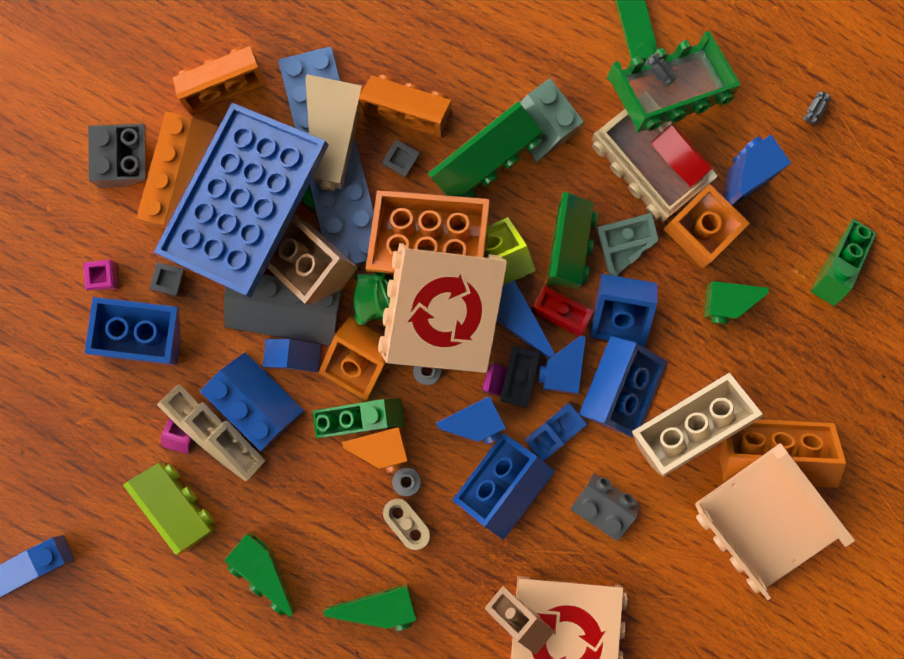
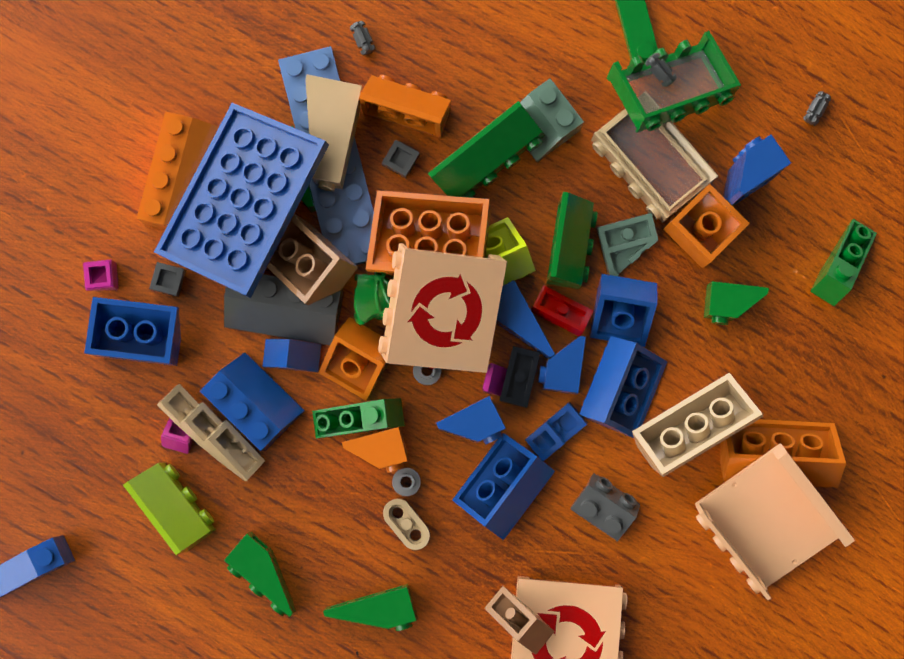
dark grey slope [88,124,146,188] -> none
orange slope [173,46,266,115] -> none
red slope [651,123,712,187] -> none
none -> dark grey piece [350,21,376,56]

